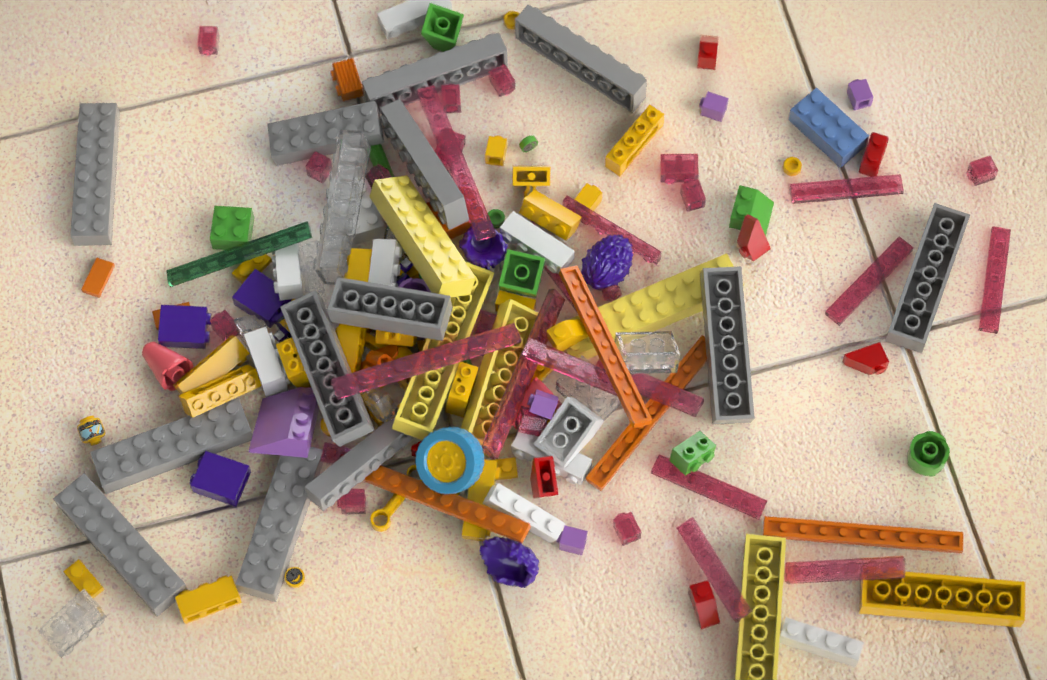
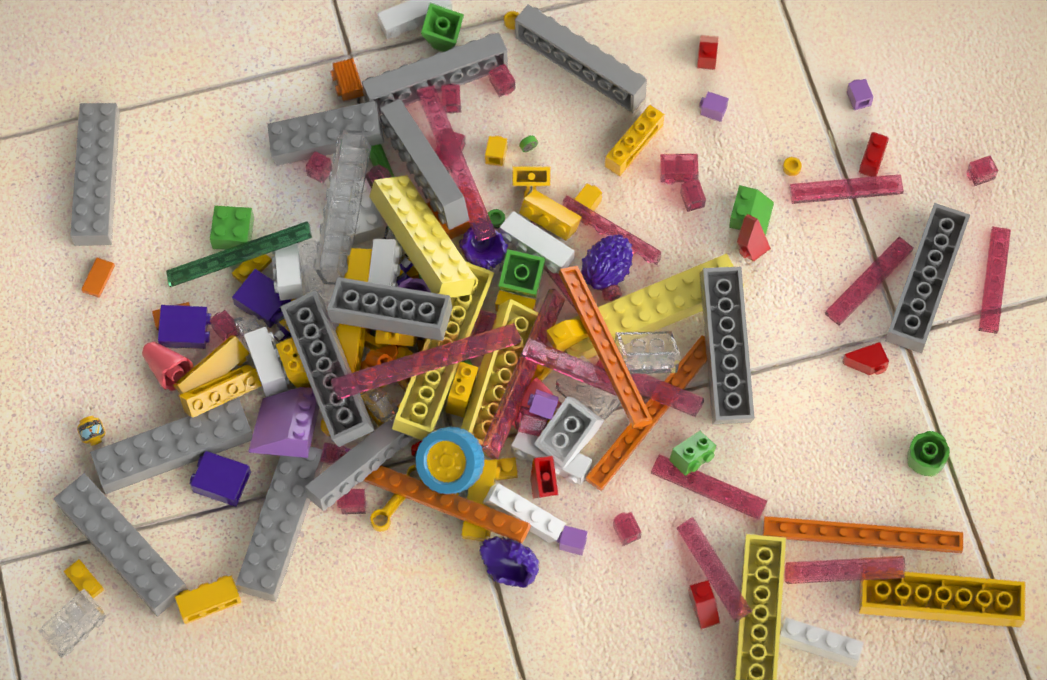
clear pink brick [197,26,220,56] -> none
tile [285,567,305,588] -> none
medium blue brick [788,88,869,168] -> none

